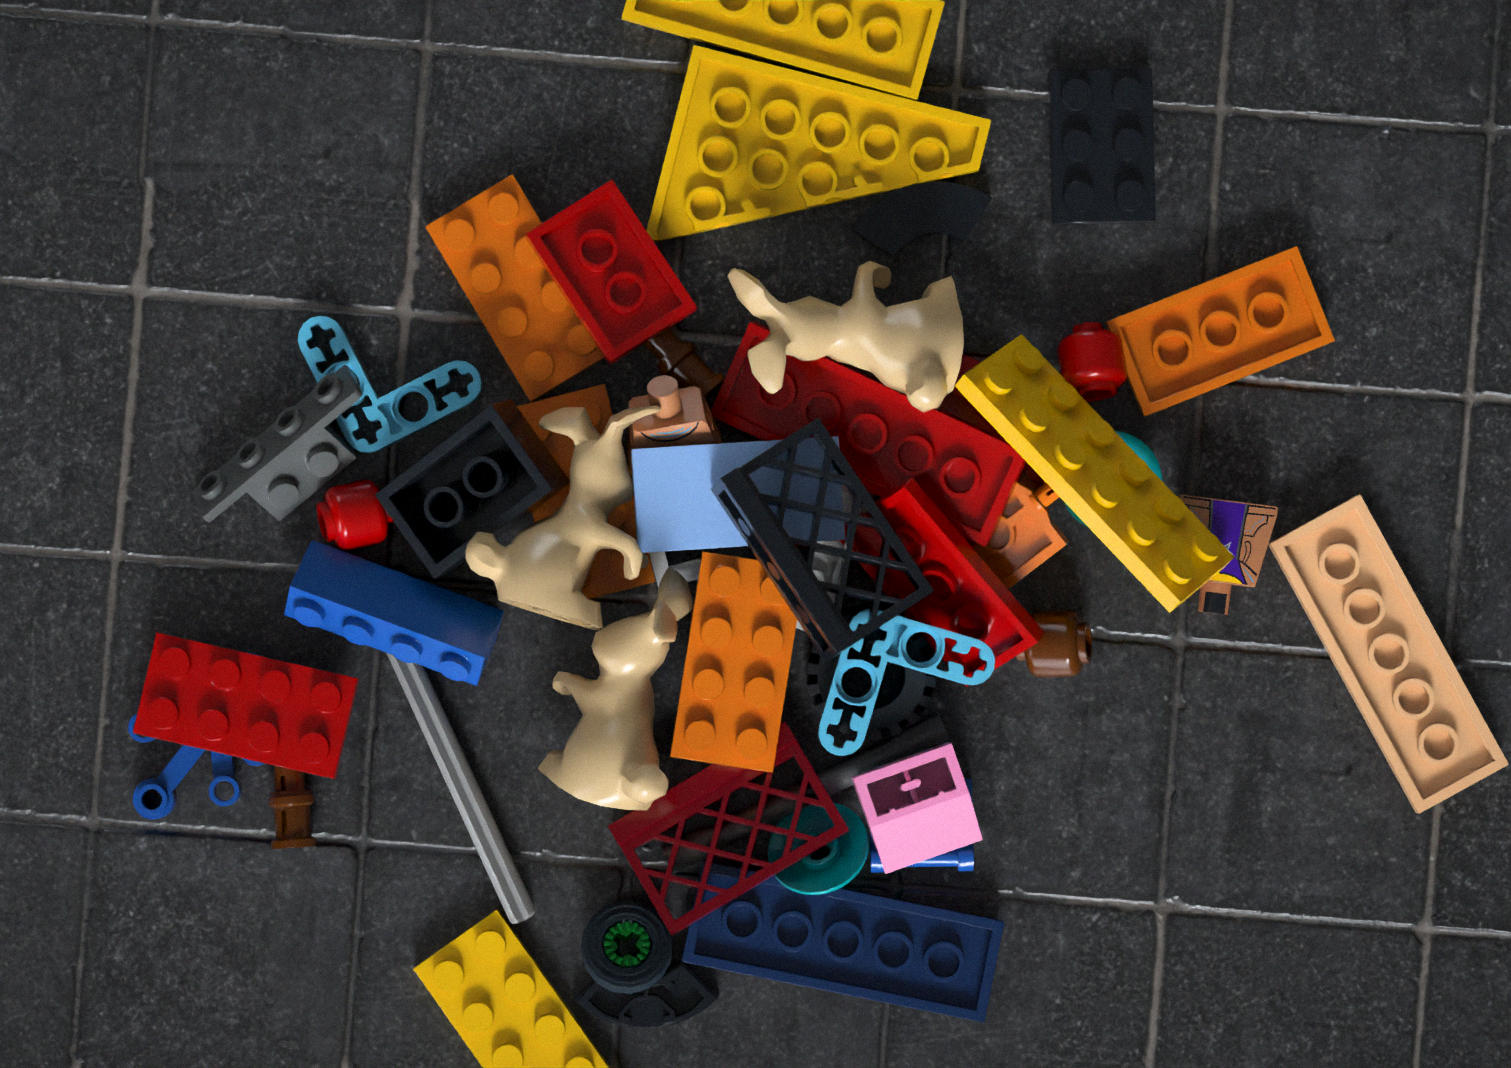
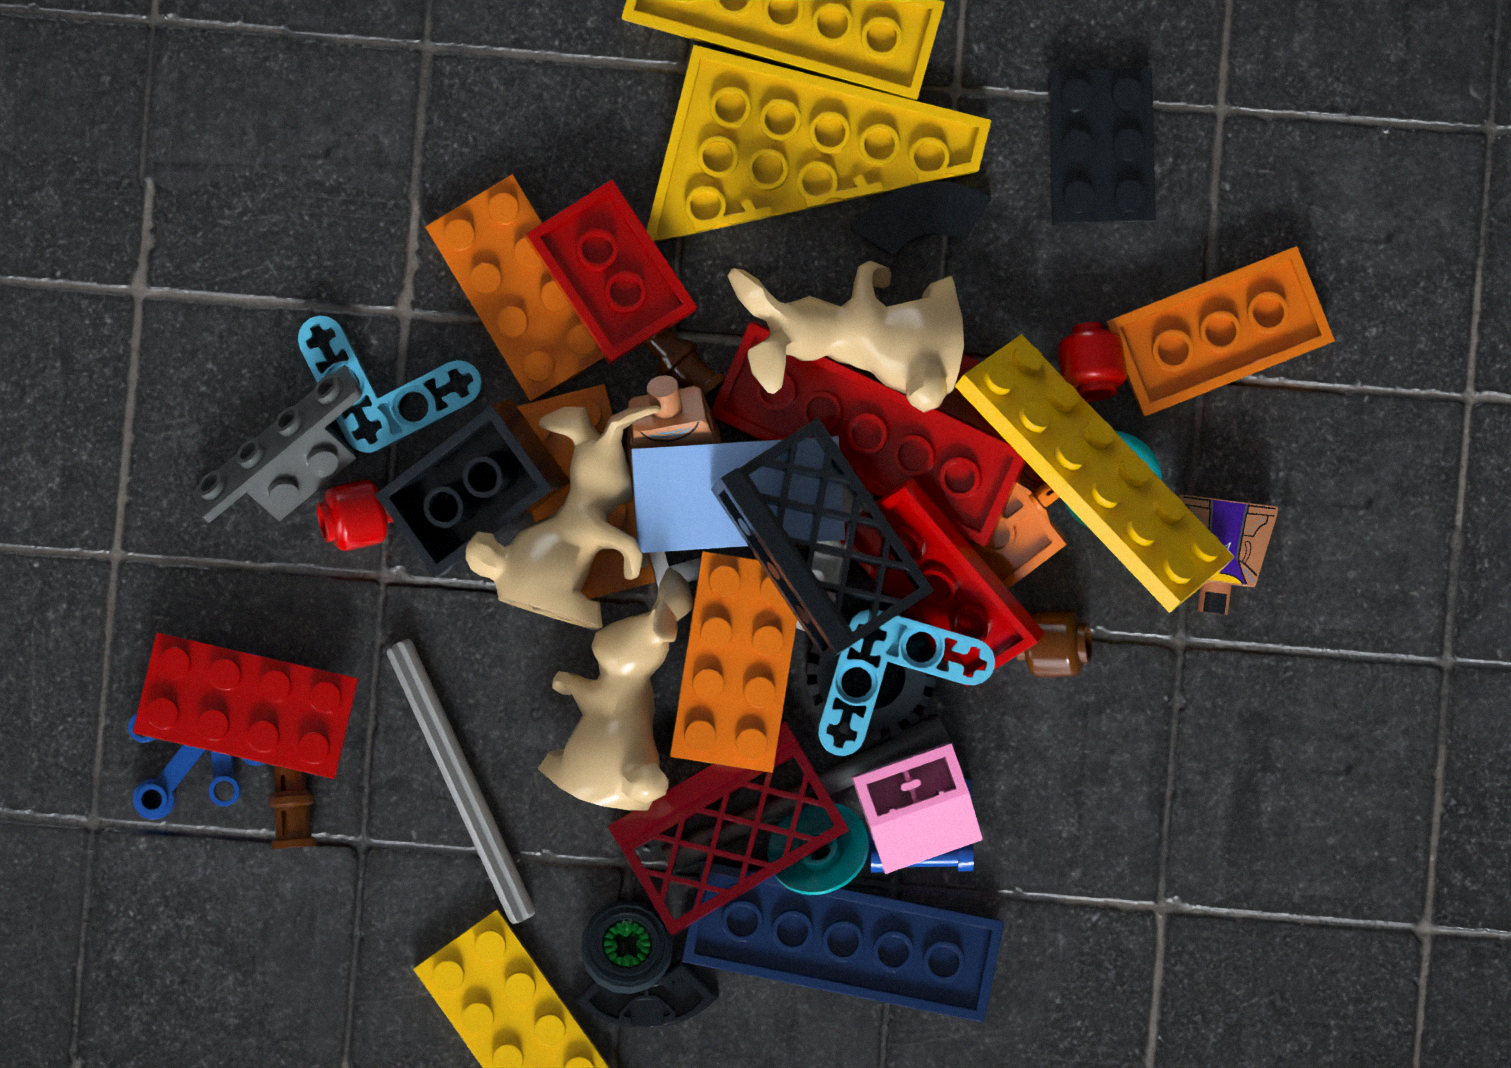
blue brick [284,540,504,686] -> none
light nougat plate [1268,494,1509,814] -> none

